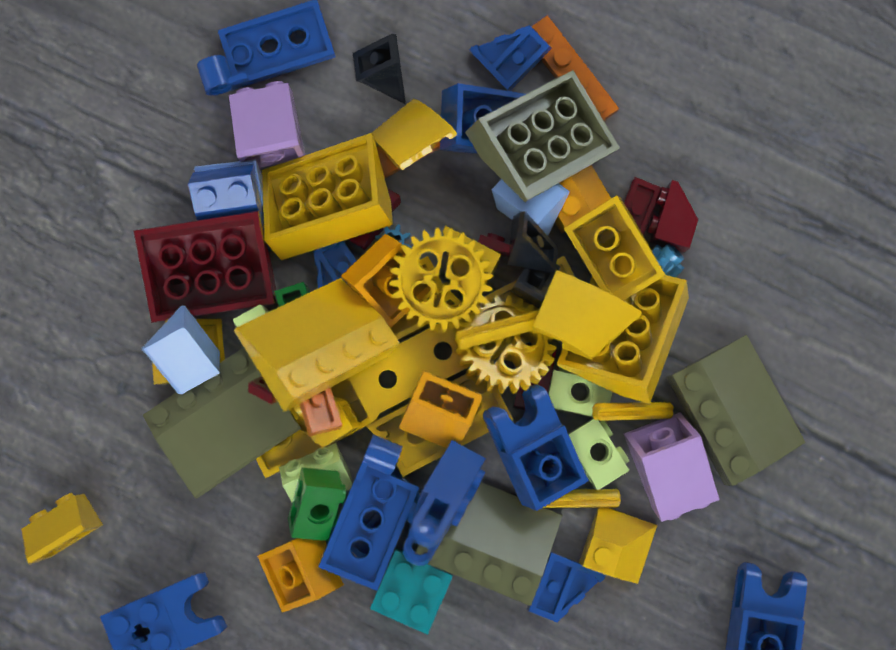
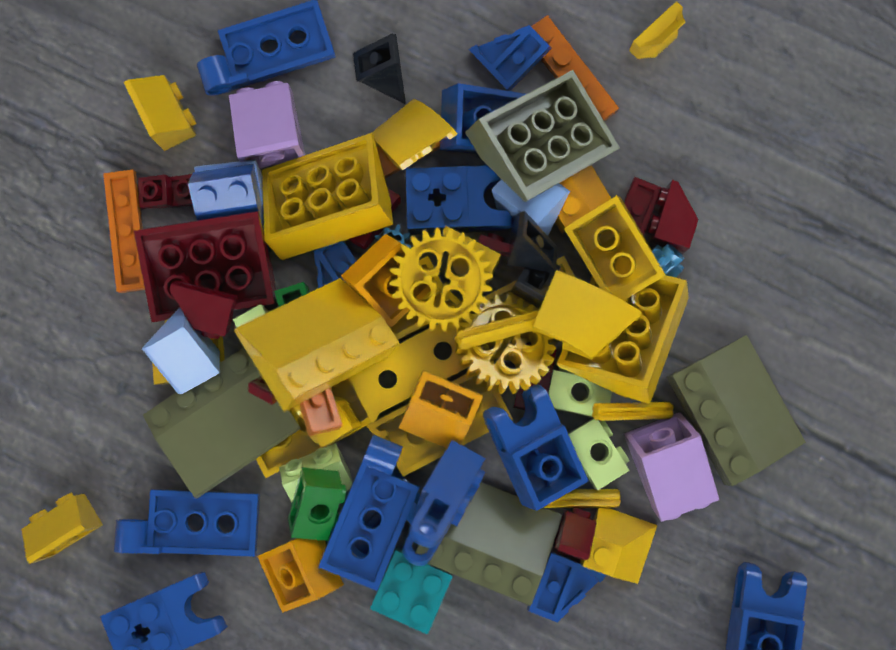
none -> orange plate [103,169,145,293]
none -> blue hinge [114,489,260,557]
none -> yellow slope [123,75,197,151]
none -> dark red slope [138,174,193,209]
none -> dark red slope [169,280,238,339]
none -> blue brick [406,166,513,235]
none -> dark red slope [553,507,597,561]
none -> yellow slope [629,1,685,59]

